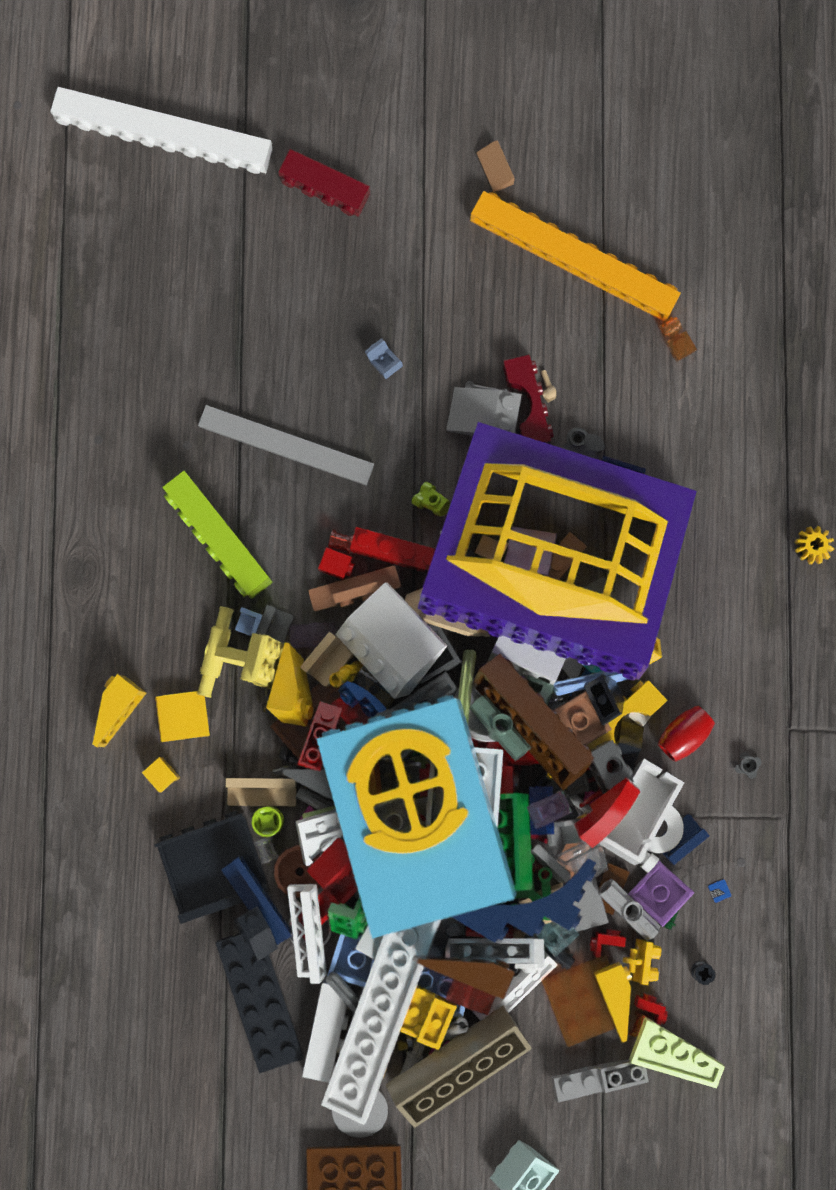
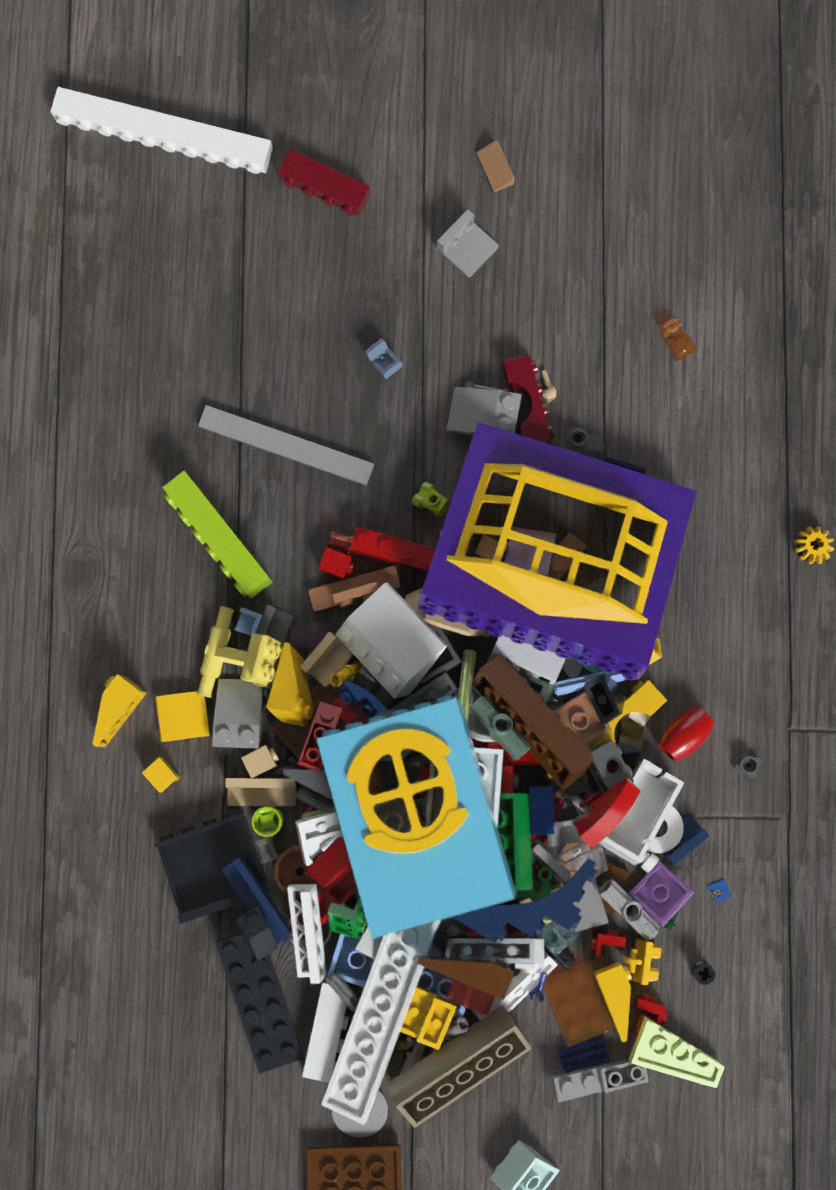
light orange brick [470,191,681,322] -> none
clear purple slope [527,790,572,829] -> none
none -> light grey slope [212,679,264,749]
none -> tan brick [241,745,279,778]
none -> light grey bracket [437,209,499,278]
none -> clear blue hand [530,971,547,1003]
none -> clear blue tile [558,1036,610,1073]

